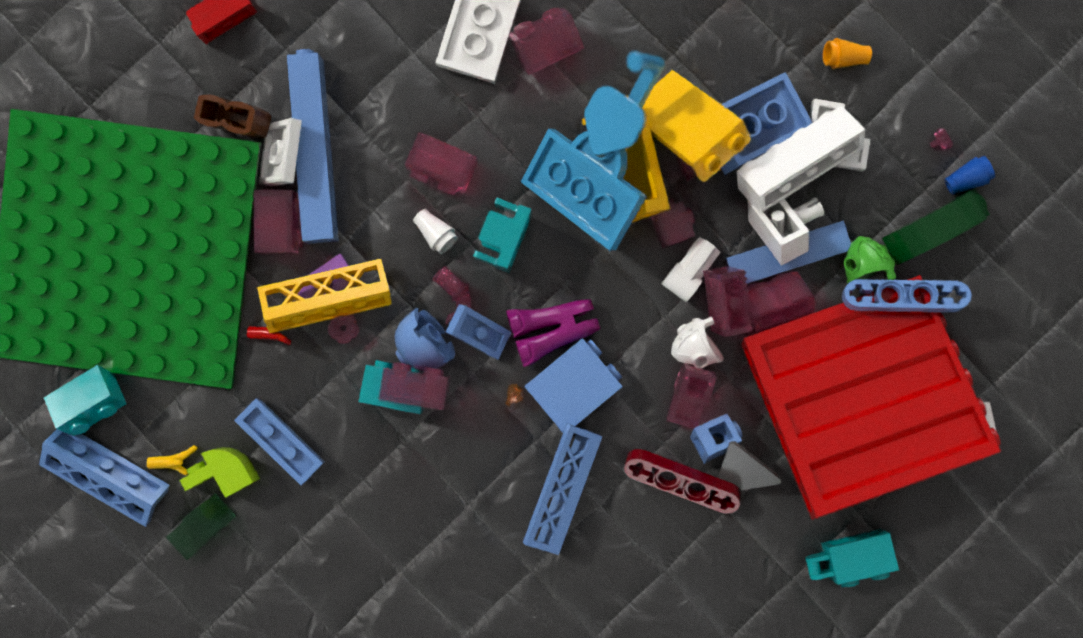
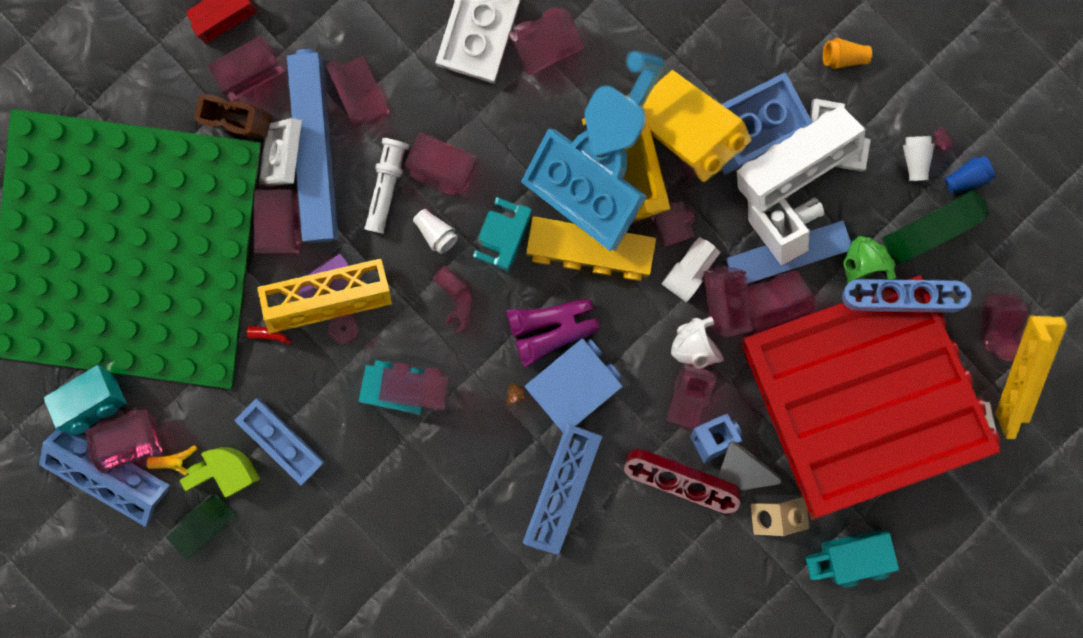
medium blue cylinder [395,308,455,371] -> none
medium blue plate [446,304,512,360] -> none
none -> clear pink brick [85,408,162,473]
none -> clear pink brick [207,35,285,100]
none -> clear pink panel [326,56,388,127]
none -> white pin [364,138,409,234]
none -> yellow brick [526,216,656,281]
none -> tan bracket [751,498,809,536]
none -> white cone [903,136,935,181]
none -> clear pink brick [981,293,1029,361]
none -> yellow fence [995,316,1067,439]

